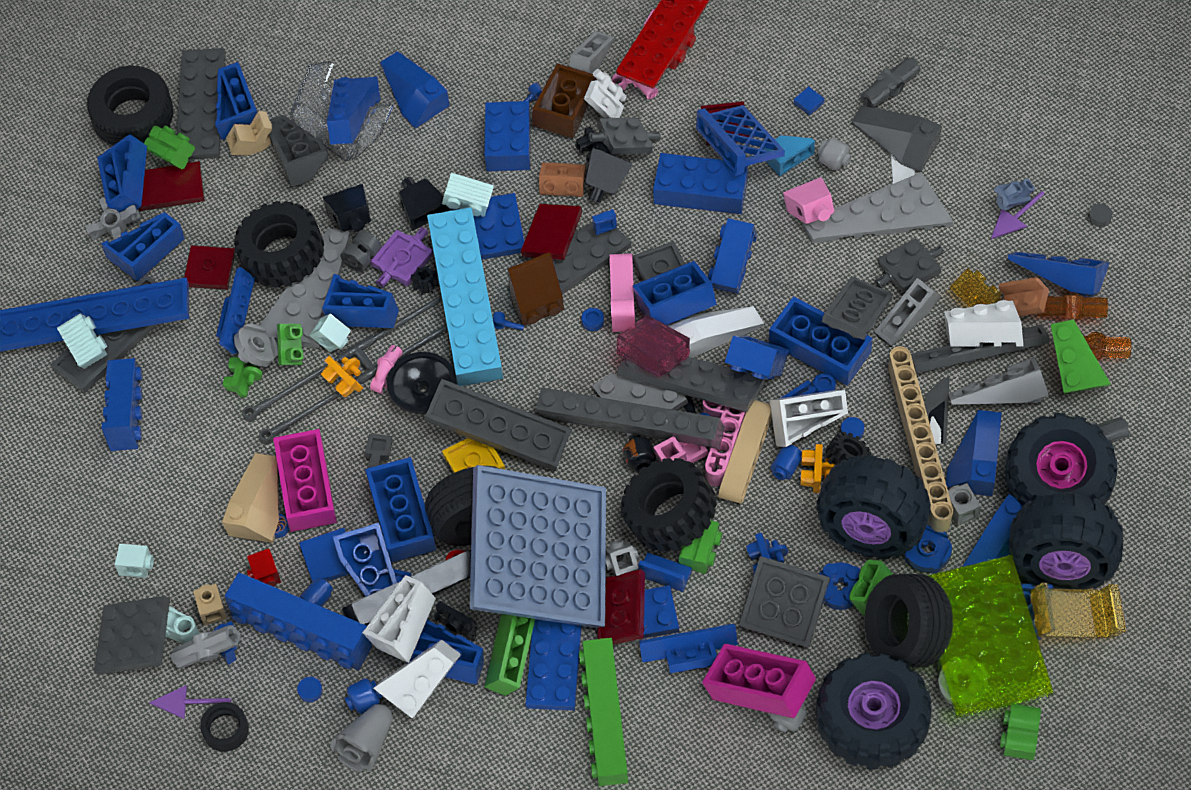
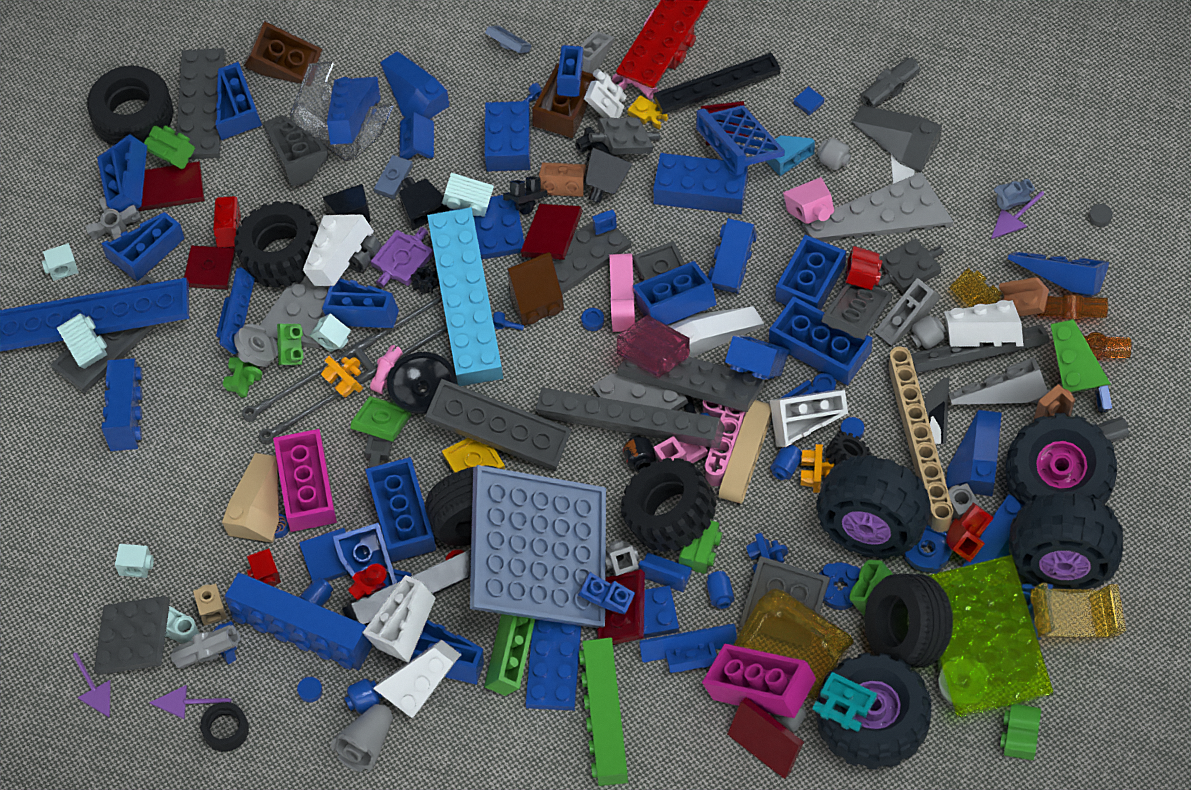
tan brick [226,111,272,156] -> none
black piece [434,600,478,641] -> none
none -> light aqua brick [42,243,79,281]
none -> medium lavender piece [73,652,111,718]
none -> red brick [213,196,241,248]
none -> reddish brown slope [243,21,323,86]
none -> white wedge [303,215,373,286]
none -> red hips [348,563,387,600]
none -> bright green plate [350,396,412,442]
none -> sand blue plate [374,155,413,200]
none -> blue panel [400,112,434,160]
none -> sand blue plate [485,26,532,53]
none -> black hips [503,176,547,215]
none -> blue brick [557,45,583,97]
none -> blue slope [578,572,635,614]
none -> yellow plate [627,95,668,129]
none -> black plate [653,52,781,115]
none -> blue brick [706,571,735,609]
none -> dark red tile [727,697,804,779]
none -> clear yellow windscreen [734,589,854,701]
none -> blue brick [775,235,846,310]
none -> teal plate [812,672,877,732]
none -> red brick [845,246,882,290]
none -> light grey head [911,315,946,350]
none -> red brick [946,502,994,562]
none -> nougat bracket [1033,384,1075,422]
none -> tile [1095,385,1112,413]

